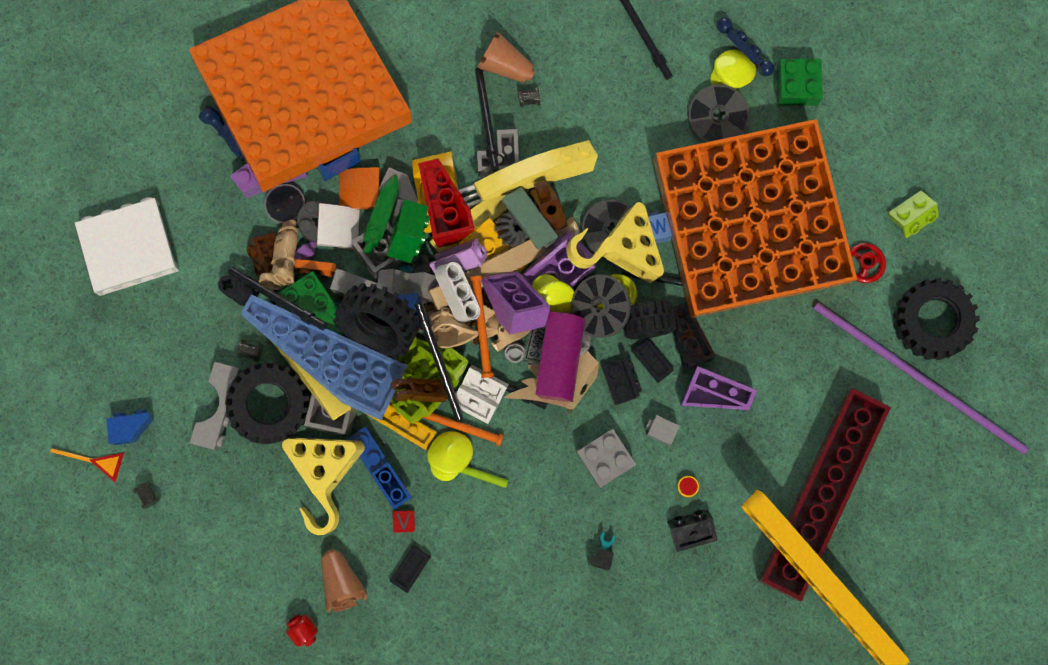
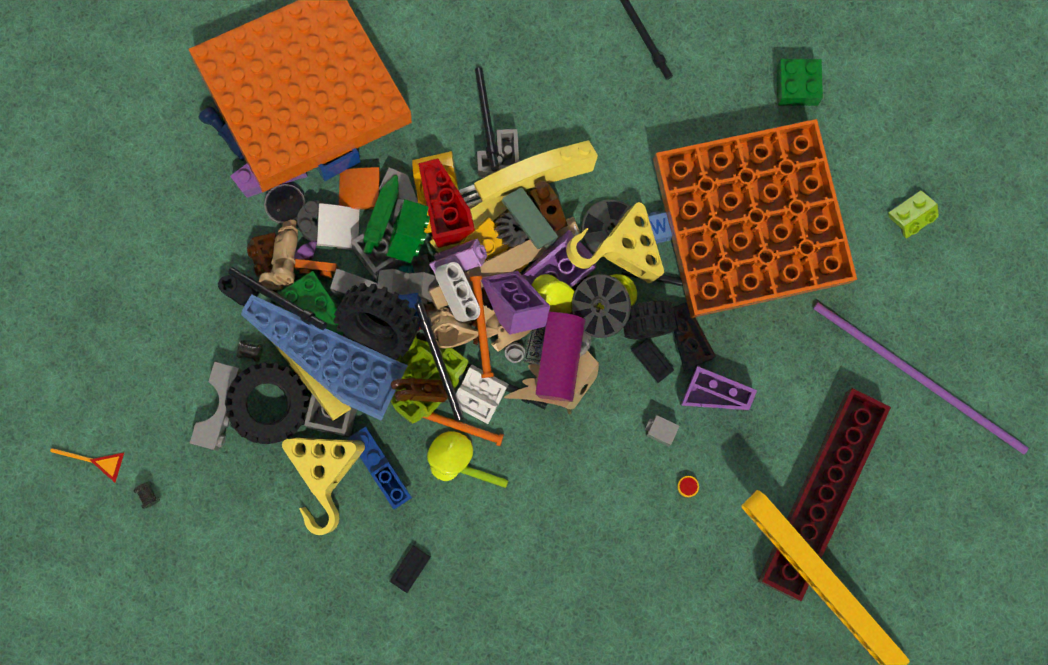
white panel [75,197,179,296] -> none
blue slope [106,410,154,445] -> none
red head [285,614,318,647] -> none
nougat cone [321,549,368,613] -> none
yellow tile [365,404,437,450] -> none
red tile [393,510,415,533] -> none
nougat cone [477,32,535,83] -> none
clear smoke bush [519,87,541,108] -> none
light grey brick [576,429,636,489] -> none
pearl dark grey piece [588,532,615,571] -> none
black bracket [601,356,642,406] -> none
black bracket [667,510,718,552] -> none
dark grey piece [688,85,749,142] -> none
neon yellow piece [710,49,756,89] -> none
dark blue plate [717,17,774,77] -> none
red piece [850,243,886,283] -> none
black tyre [893,278,980,360] -> none

